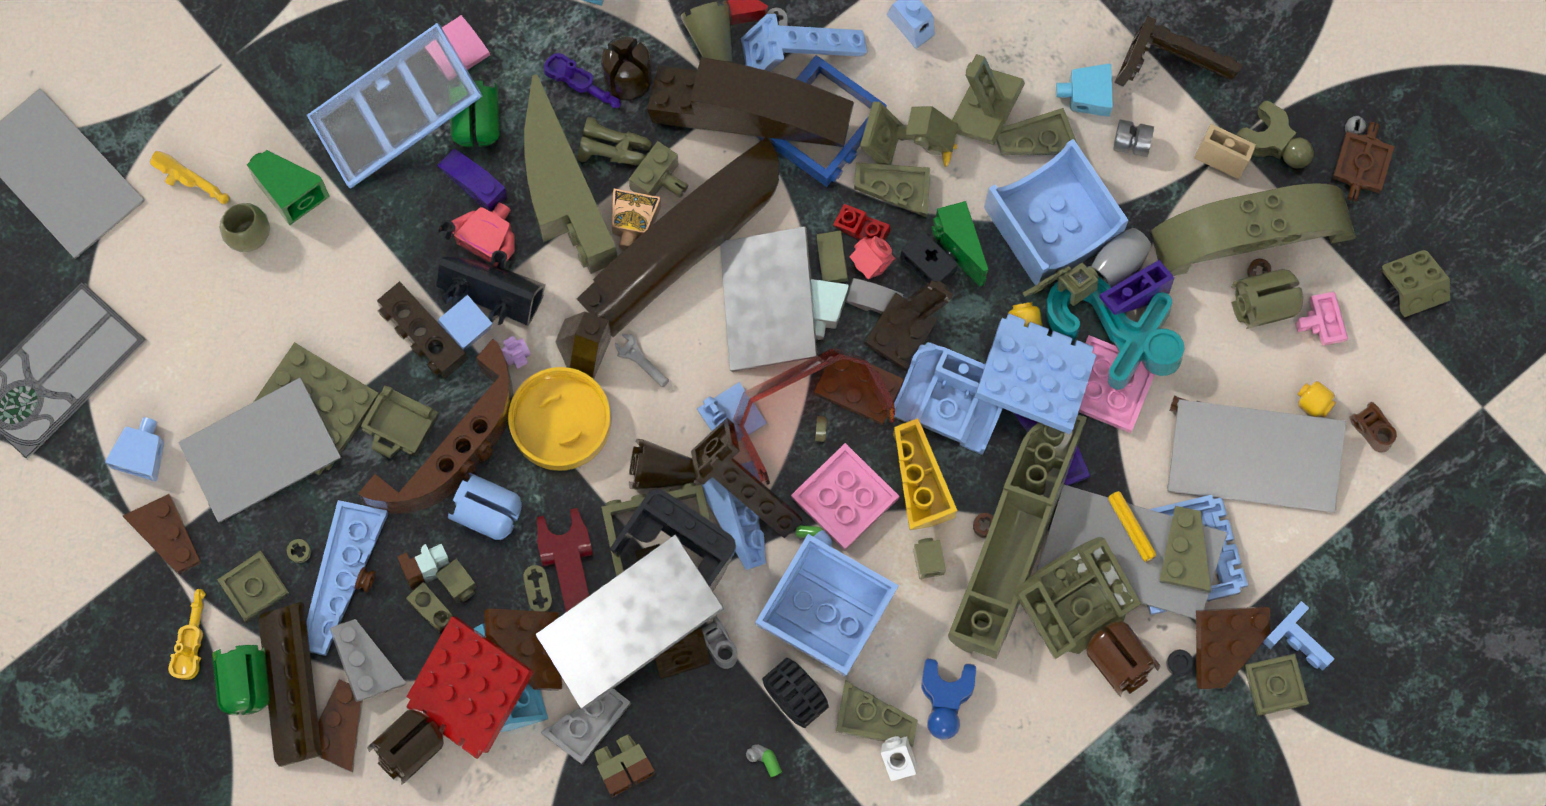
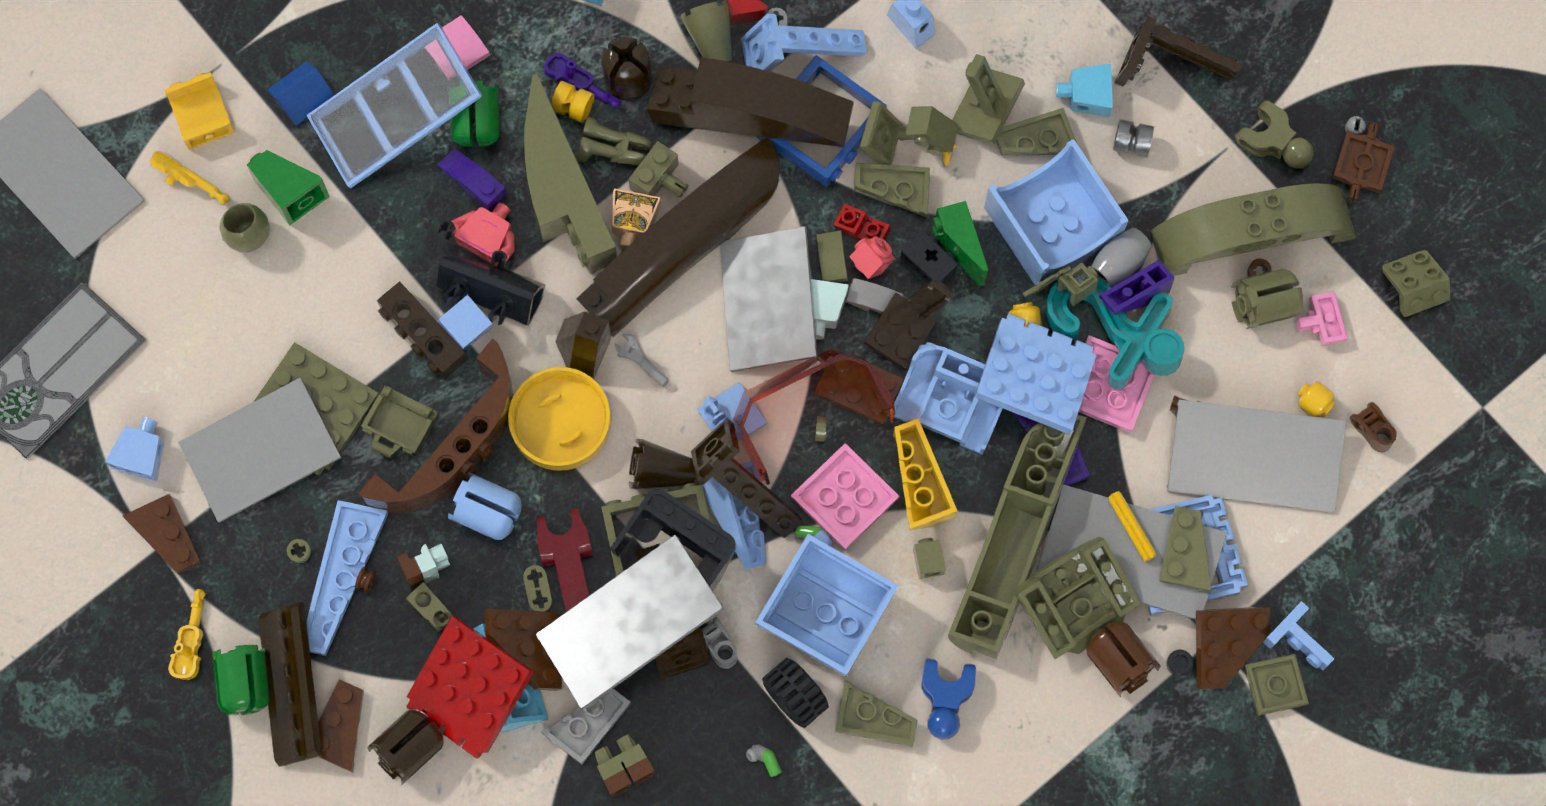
olive tile [217,551,290,623] -> none
light grey wing [330,619,406,702] -> none
olive brick [436,558,477,603] -> none
lavender gear [501,336,531,369] -> none
white brick [881,736,917,781] -> none
reddish brown bush [973,513,994,538] -> none
tan brick [1194,124,1256,179] -> none
none -> yellow panel [164,72,235,150]
none -> blue slope [267,61,334,127]
none -> yellow wheel [551,81,595,123]

